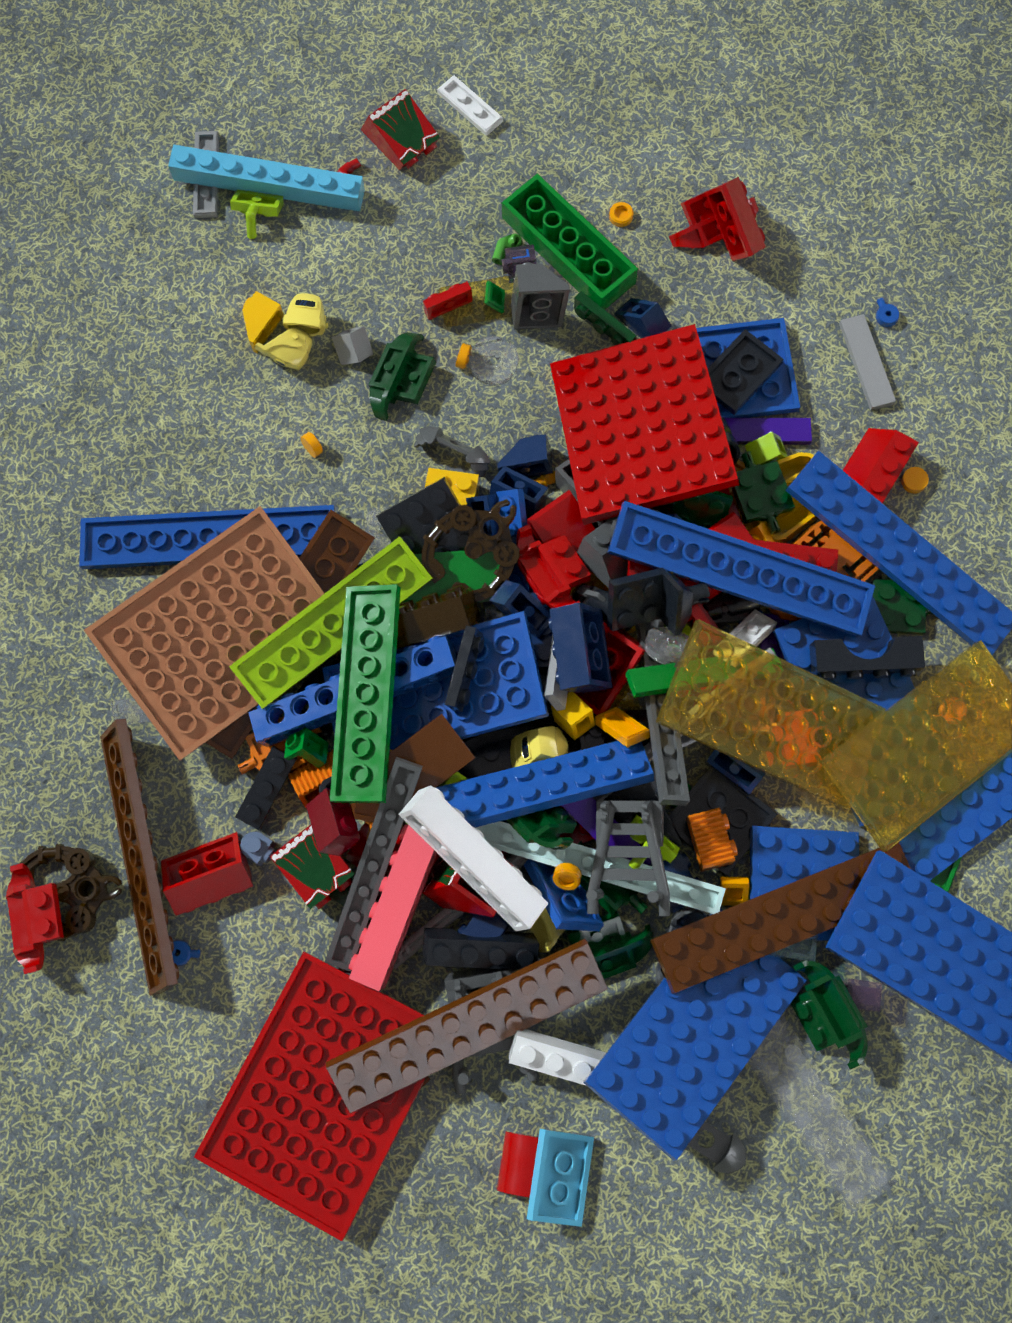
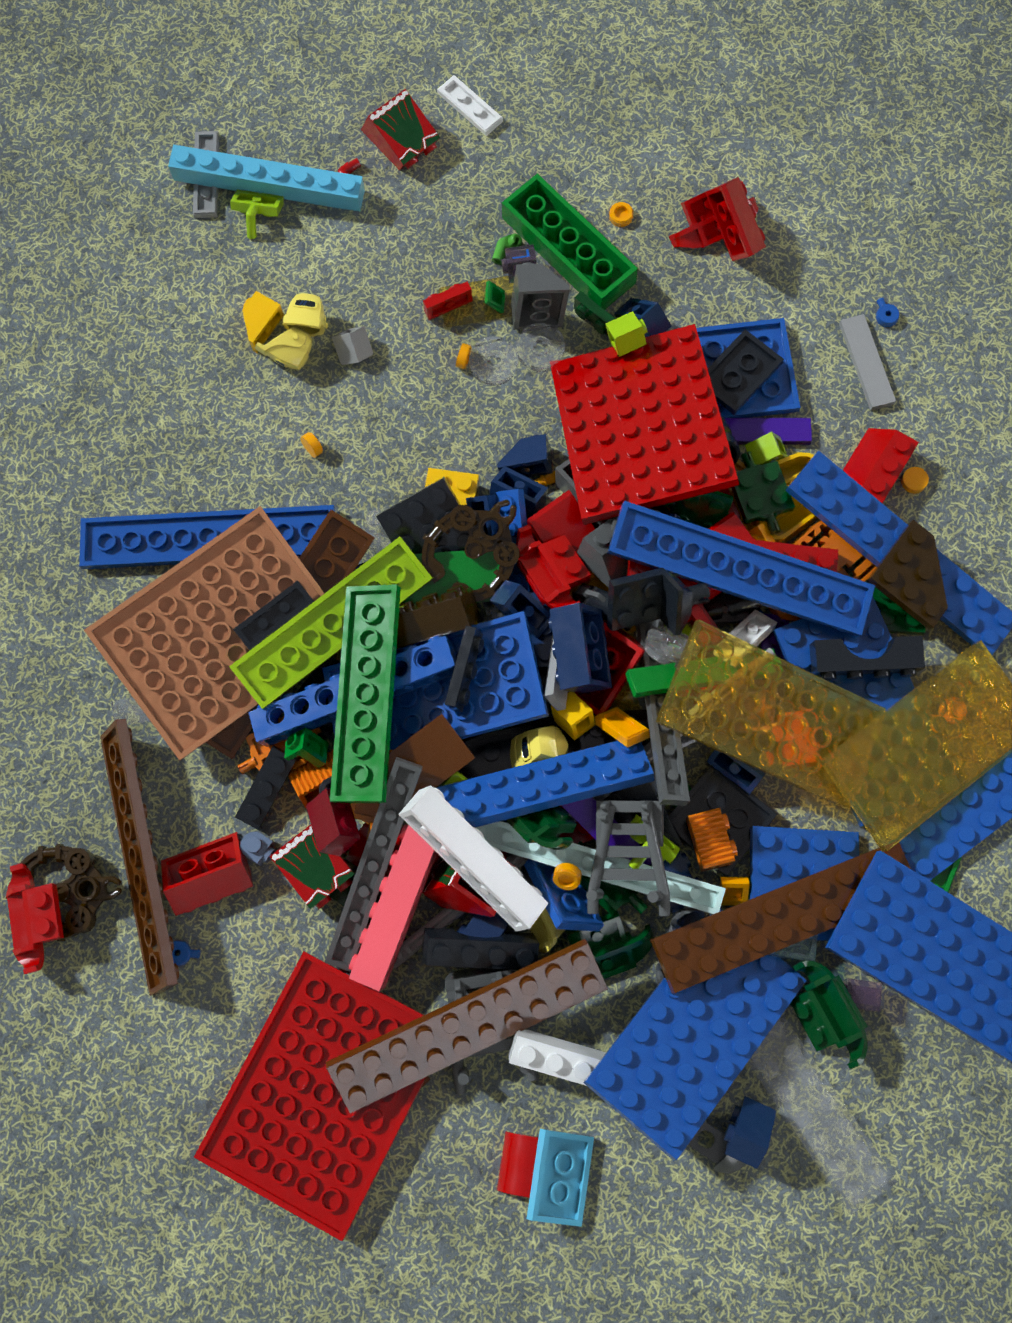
dark green plate [368,332,437,421] -> none
dark grey piece [414,426,491,477] -> none
none -> black plate [233,580,314,650]
none -> clear plate [516,323,565,372]
none -> lime brick [605,311,648,357]
none -> dark blue brick [724,1096,777,1169]
none -> dark brown plate [867,519,948,630]

